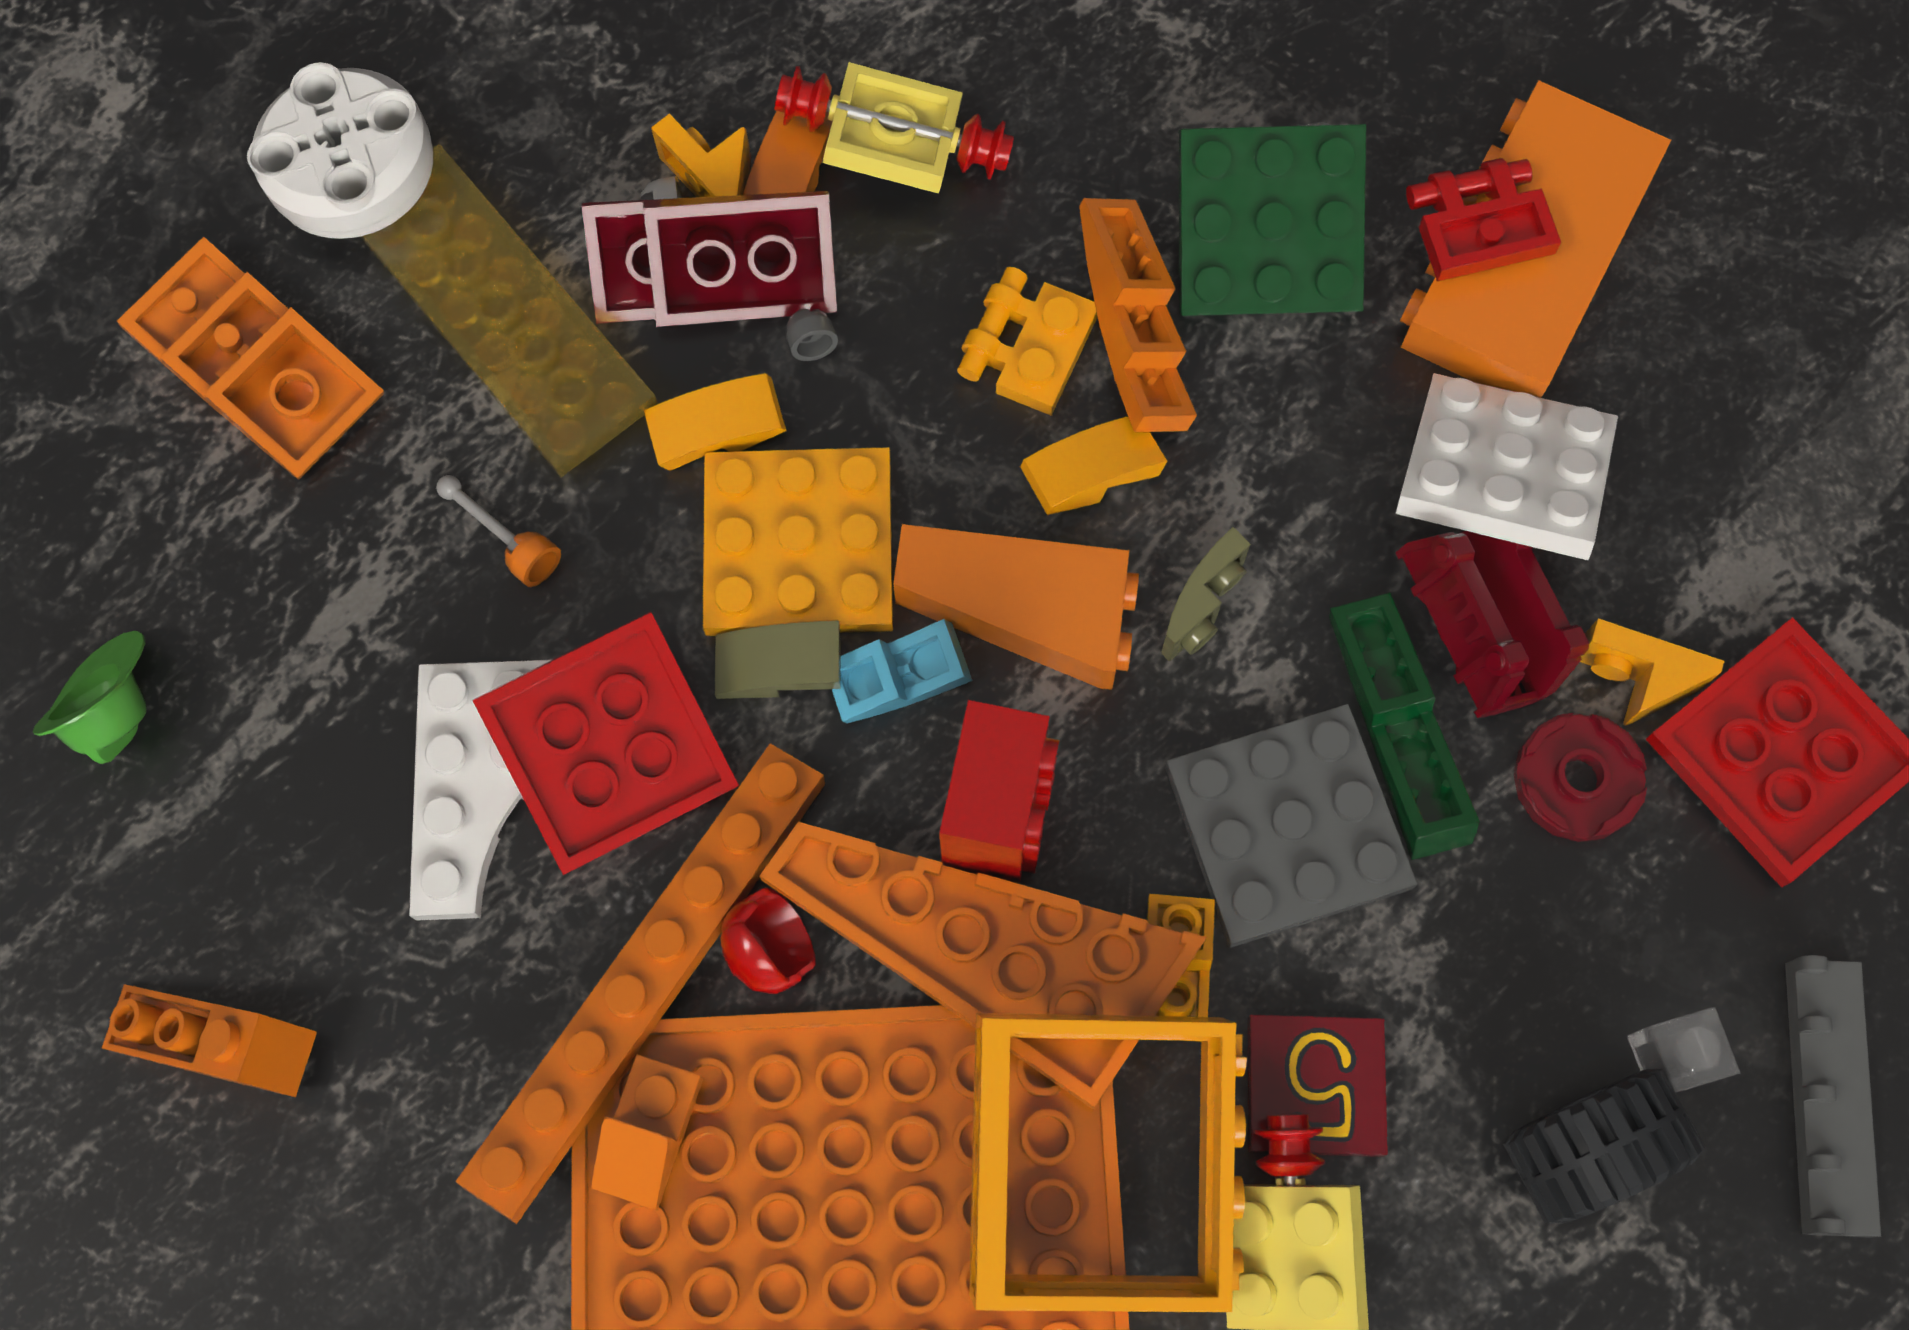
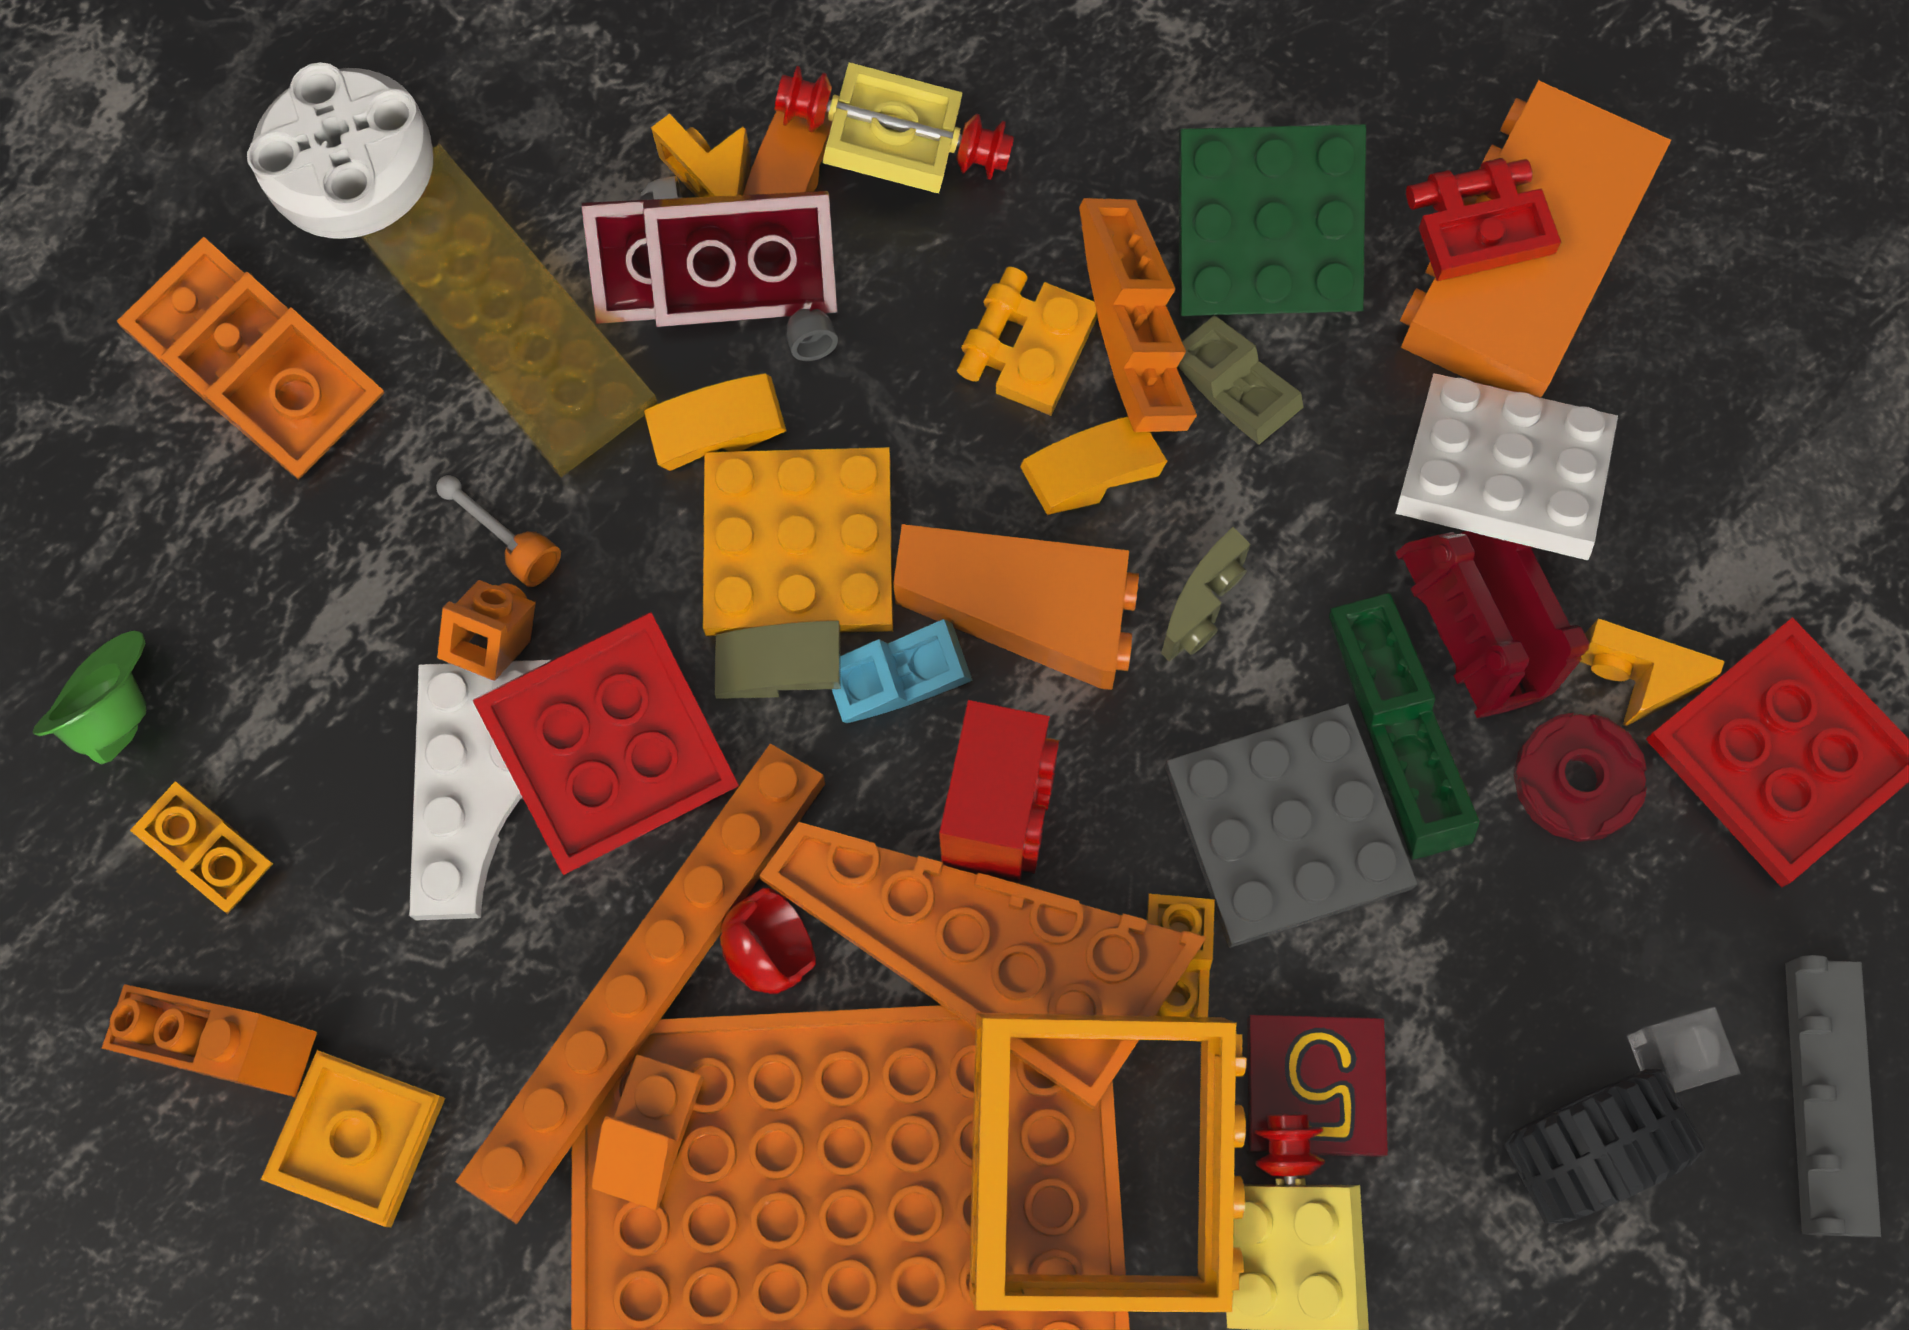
none -> light orange slope [130,781,273,914]
none -> light orange plate [261,1050,445,1228]
none -> orange brick [437,580,536,681]
none -> olive slope [1178,315,1304,445]

